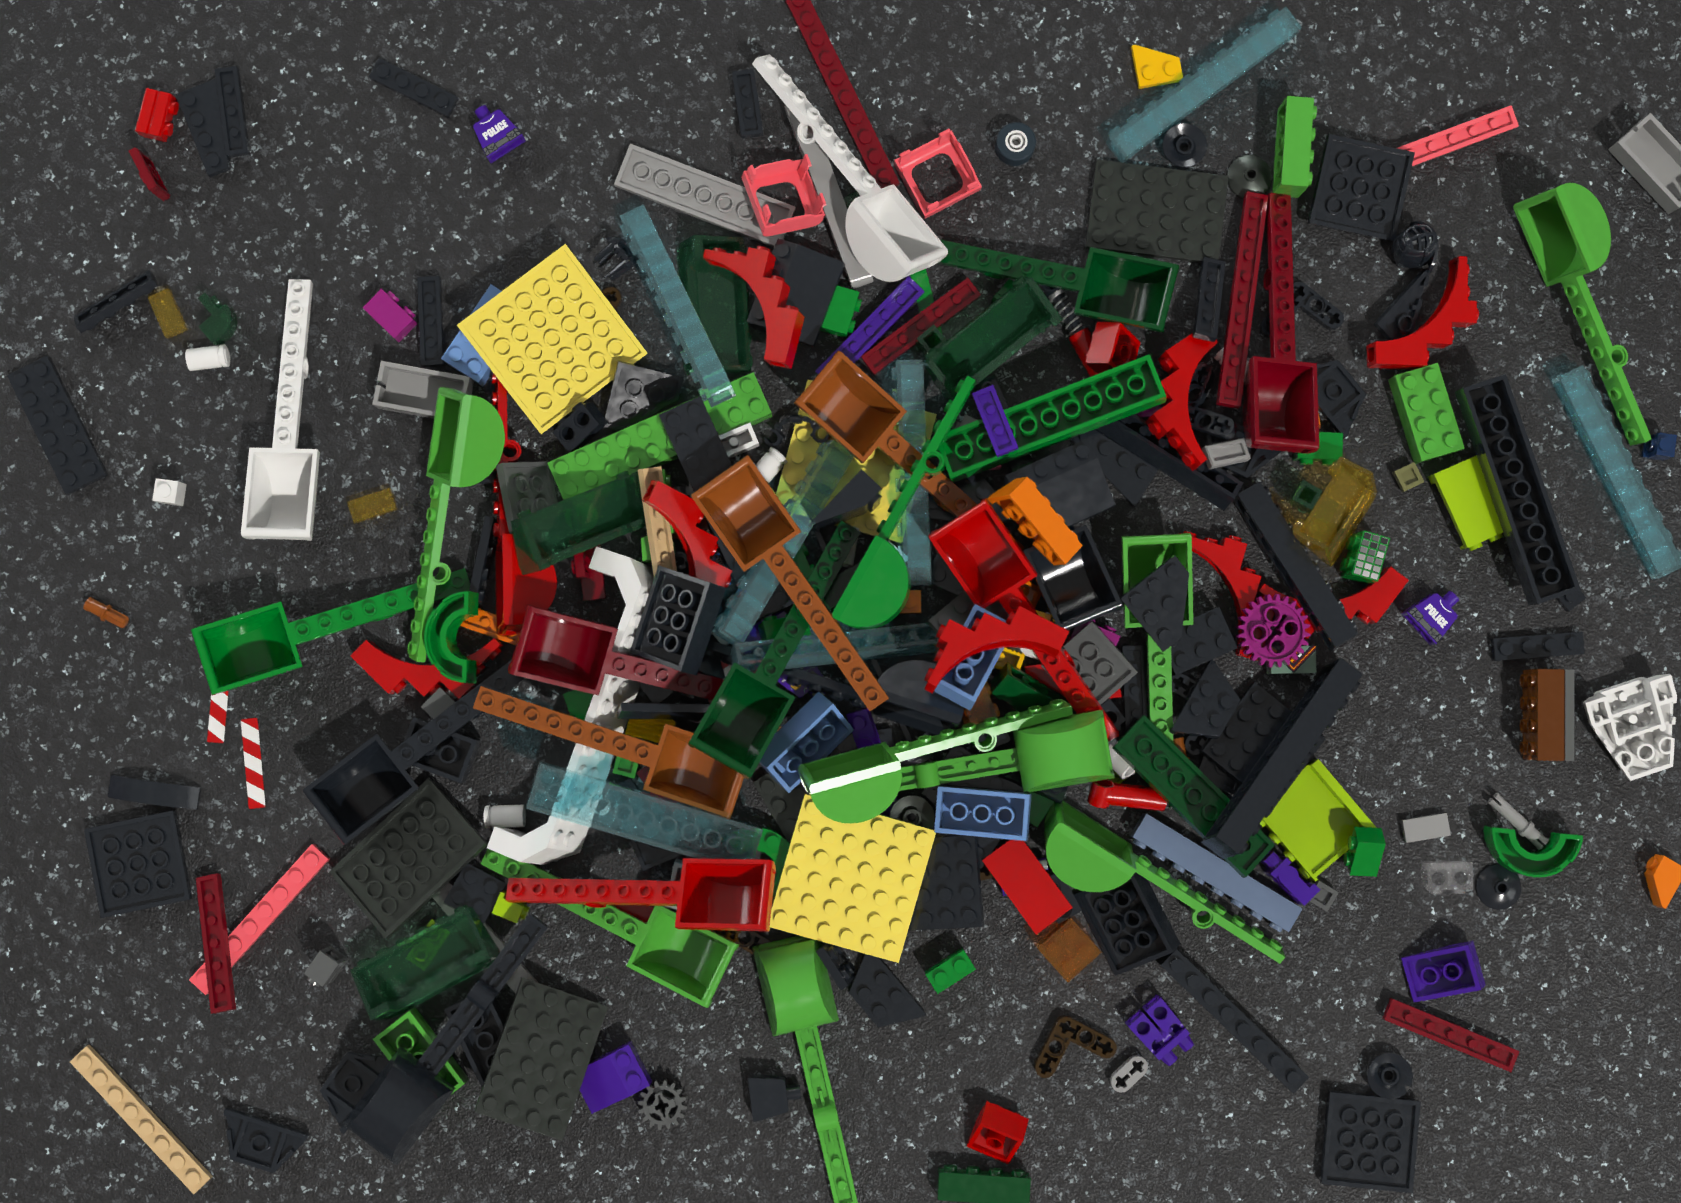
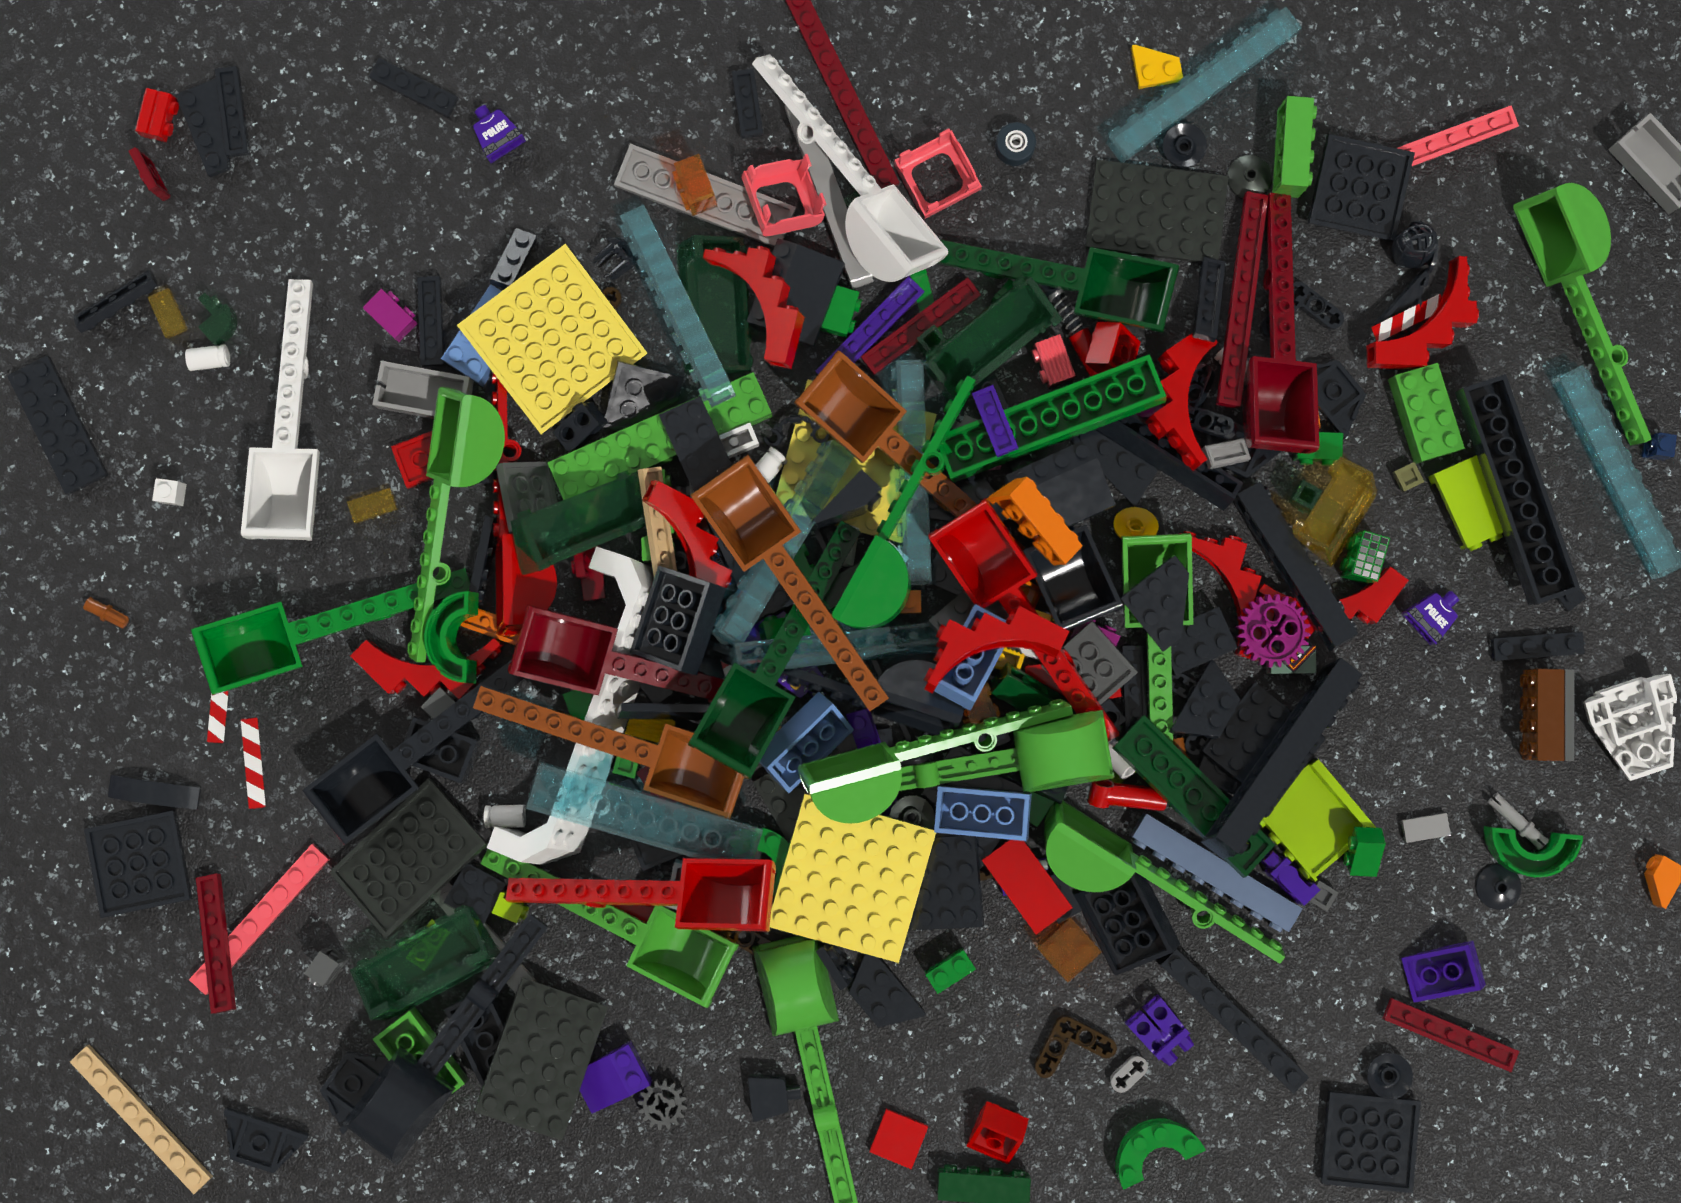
clear brick [1421,861,1474,894] -> none
none -> red tile [391,431,432,489]
none -> plate [490,228,537,289]
none -> clear orange brick [672,154,718,216]
none -> red tile [869,1108,929,1169]
none -> coral brick [1031,334,1076,388]
none -> yellow dish [1113,507,1159,539]
none -> green brick [1115,1118,1206,1190]
none -> sticker [1371,294,1442,341]

